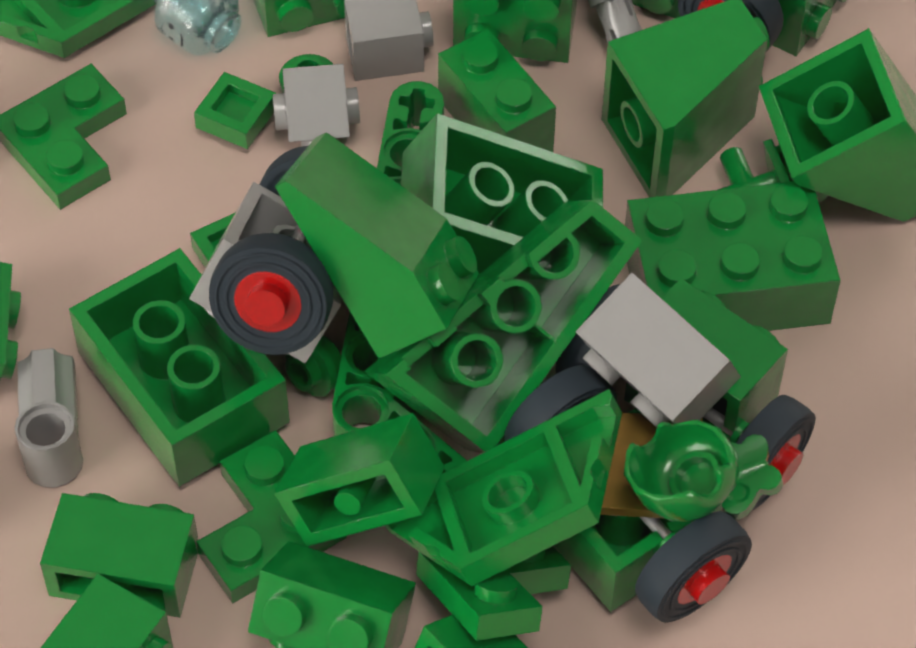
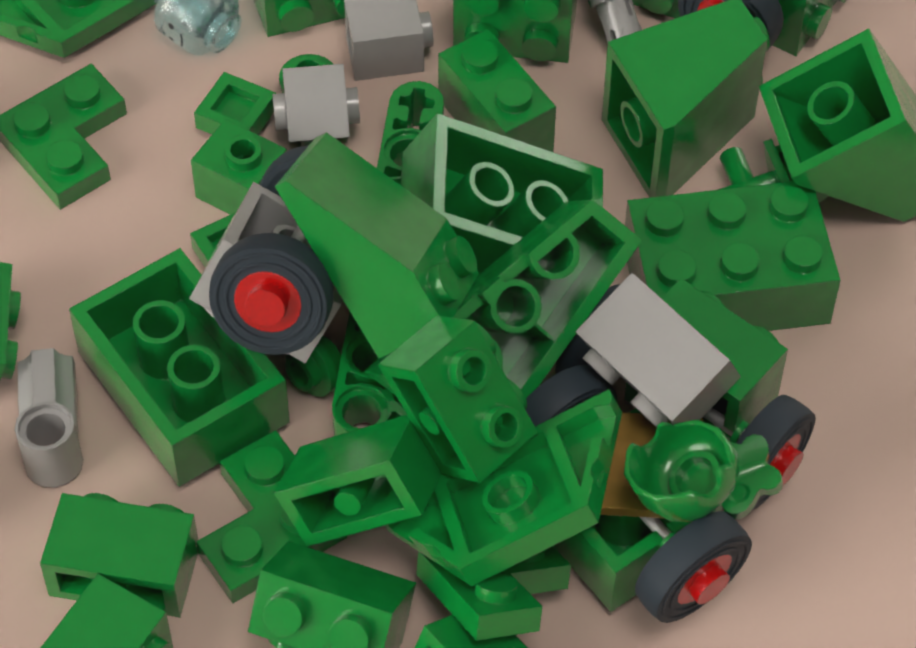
none -> green brick [191,119,287,215]
none -> green brick [378,315,538,483]

